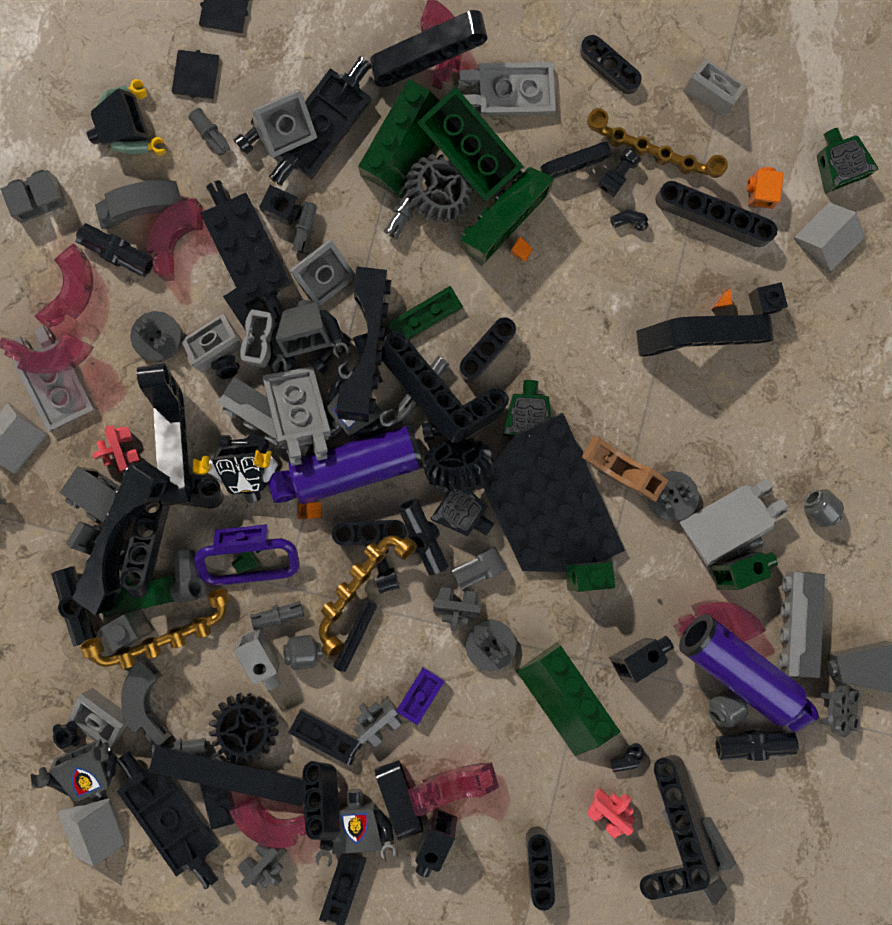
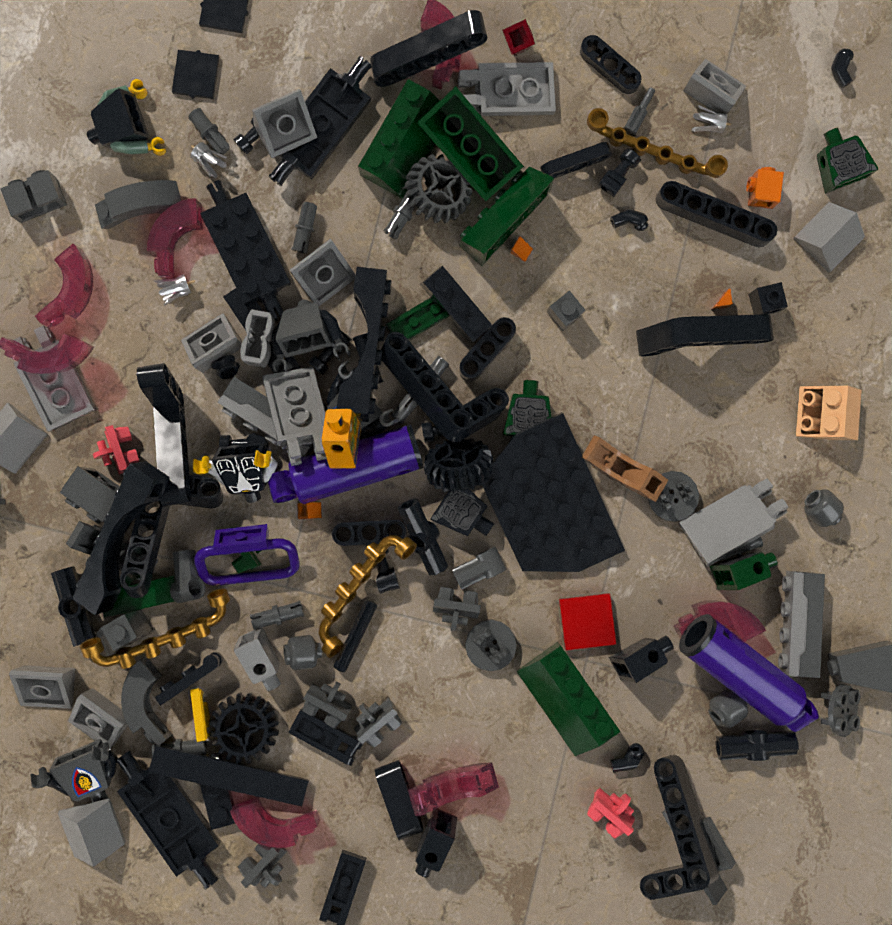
black plate [53,721,81,749] -> none
black piece [75,223,154,278] -> none
dark grey plate [130,311,183,362] -> none
black brick [259,185,302,226] -> none
black beam [302,761,340,841] -> none
dark grey torso [316,789,398,867] -> none
dark purple plate [396,666,445,726] -> none
black beam [526,827,555,911] -> none
dark green torso [565,560,616,592] -> none
none -> light grey slope [9,665,76,709]
none -> flat silver piece [155,274,195,306]
none -> black plate [155,652,223,706]
none -> flat silver piece [190,142,227,178]
none -> yellow tile [190,688,210,742]
none -> dark grey hips [303,681,353,728]
none -> light orange torso [322,409,361,468]
none -> black arch [420,266,492,342]
none -> dark red brick [502,19,535,56]
none -> dark grey brick [547,290,586,331]
none -> red tile [559,593,616,650]
none -> dark grey axle [623,87,655,136]
none -> flat silver piece [691,105,731,134]
none -> light nougat slope [796,385,862,441]
none -> black arm [831,48,854,88]

